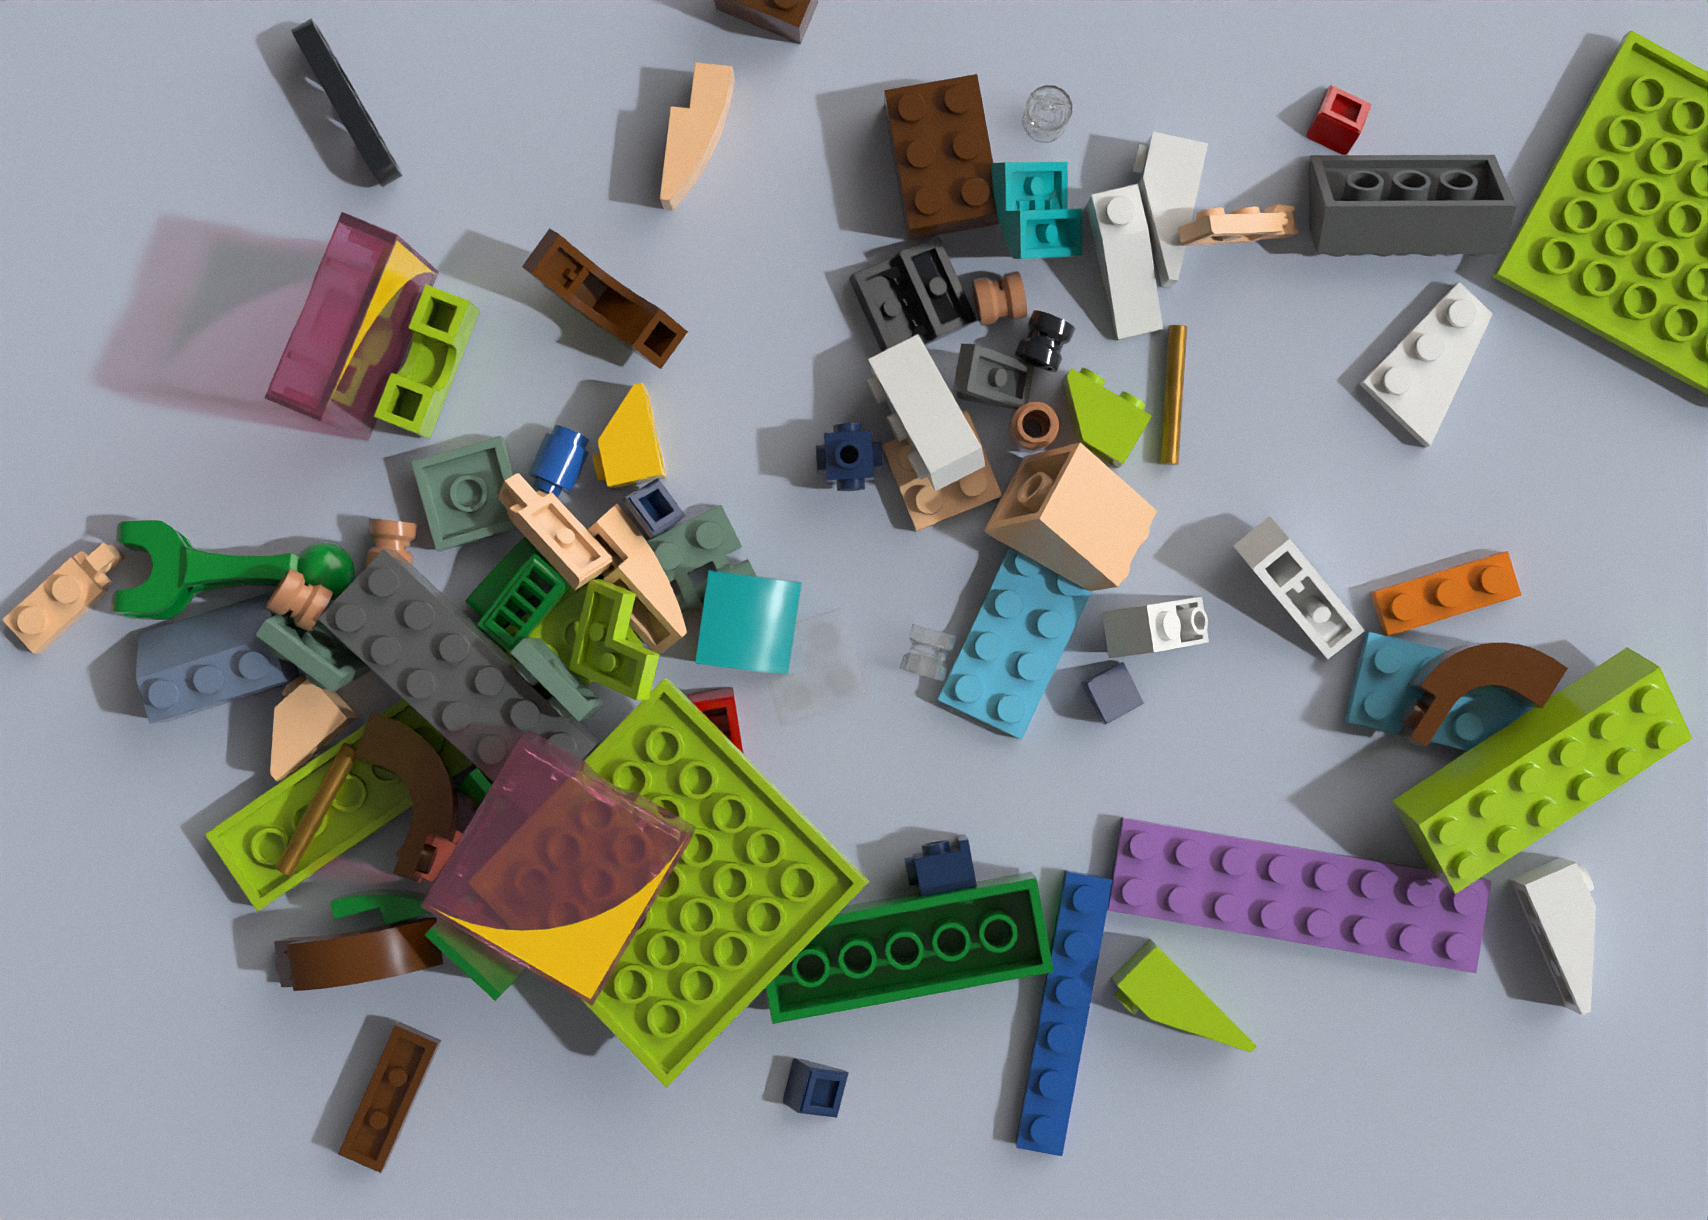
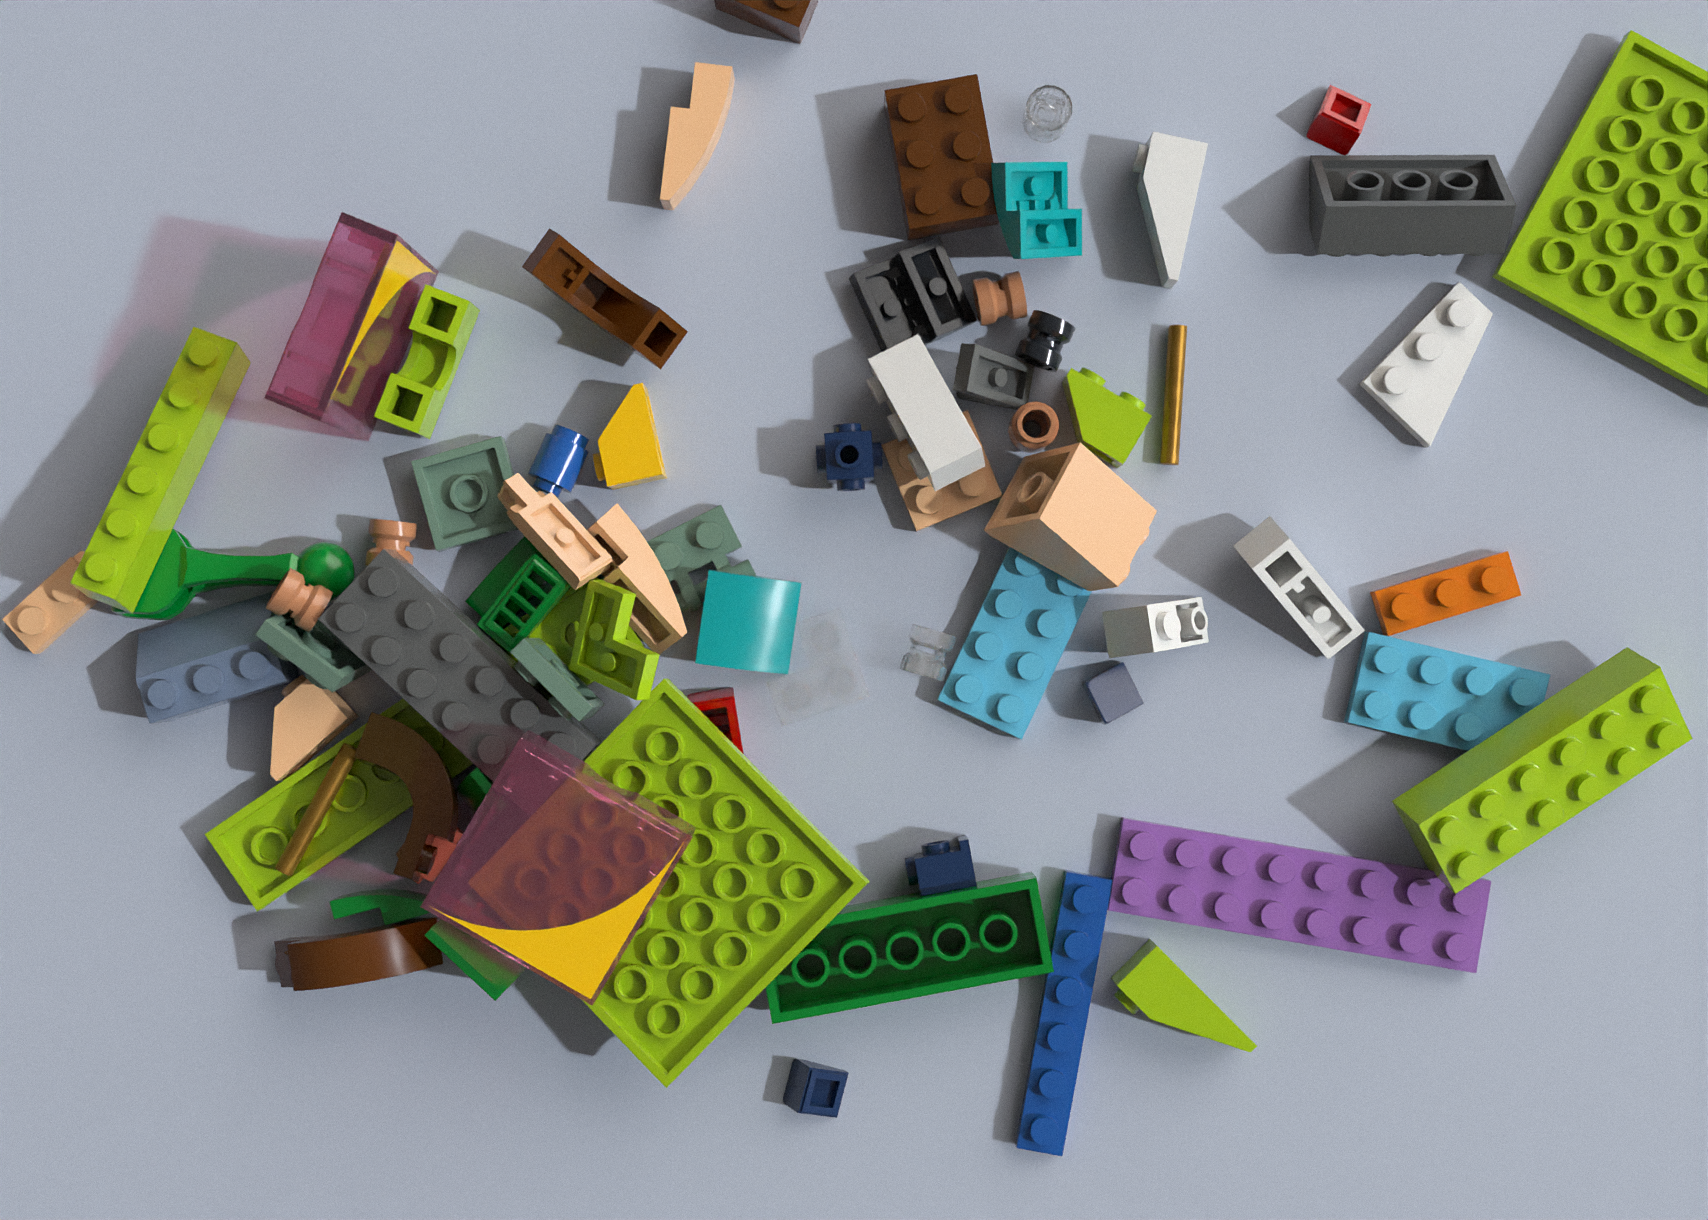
black beam [291,18,403,187] -> none
reddish brown plate [338,1022,441,1173] -> none
dark blue slope [623,478,685,538] -> none
white slope [1085,184,1163,341] -> none
light nougat hinge [1178,204,1299,246] -> none
reddish brown arch [1398,642,1568,747] -> none
white slope [1510,858,1596,1015] -> none
none -> lime brick [70,327,251,614]

